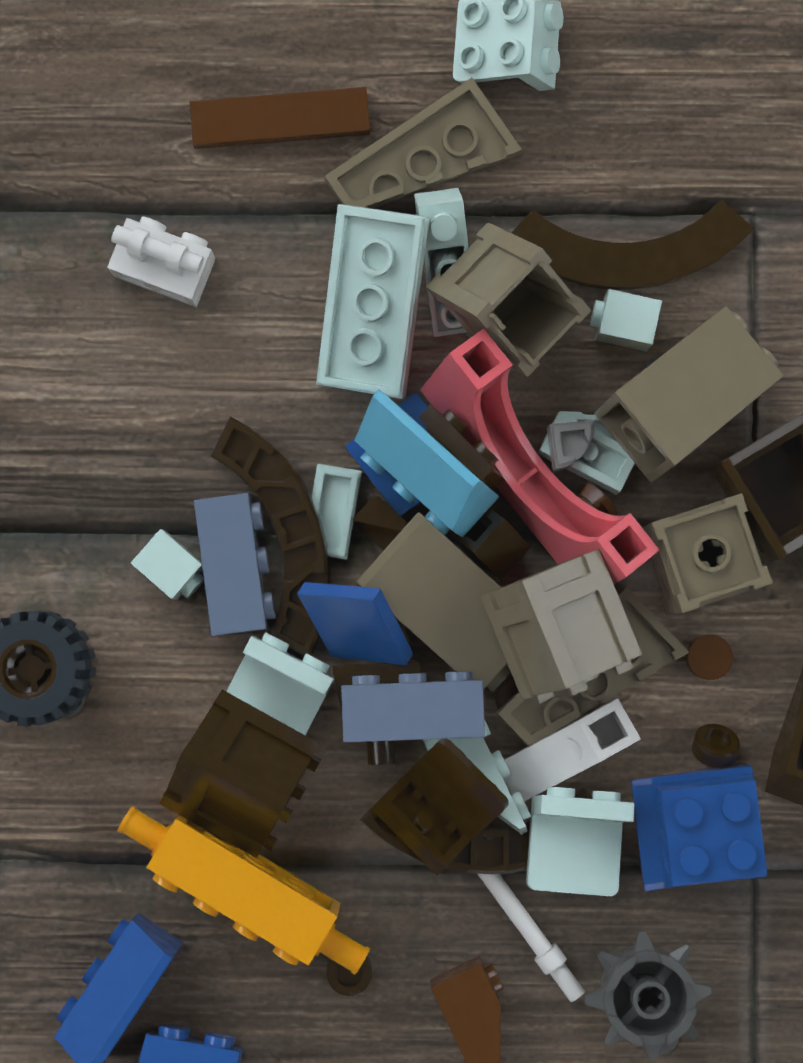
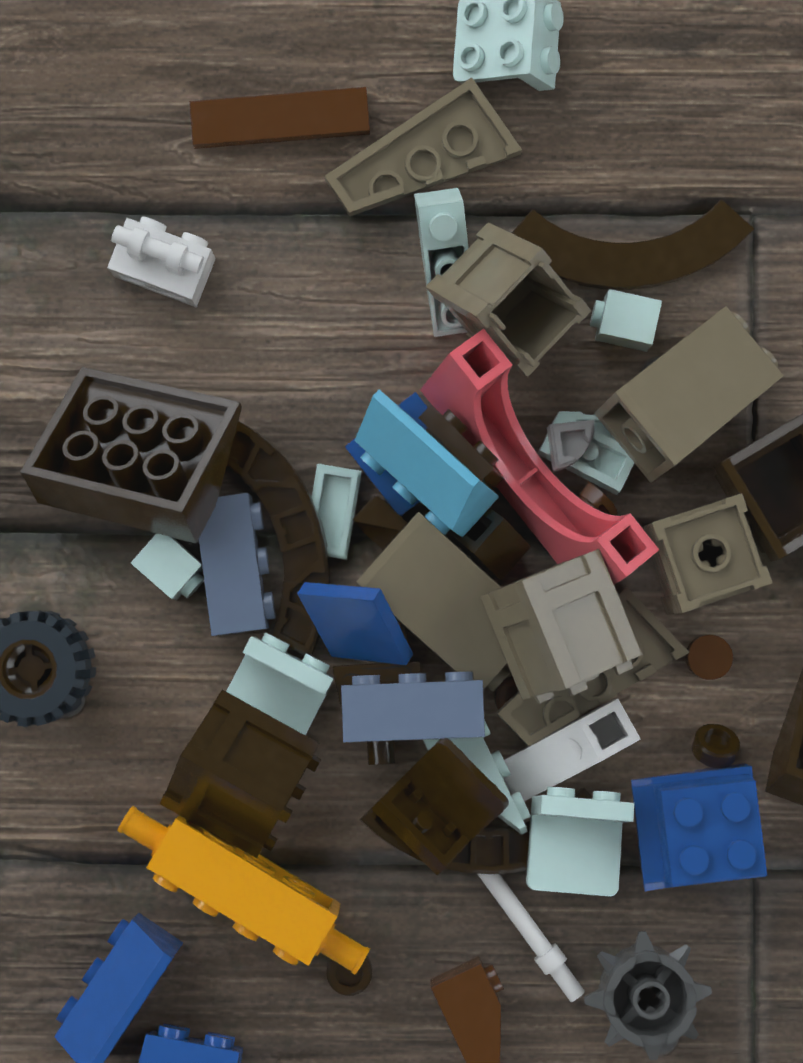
light aqua tile [316,204,429,399] -> none
none -> dark brown slope [20,367,242,543]

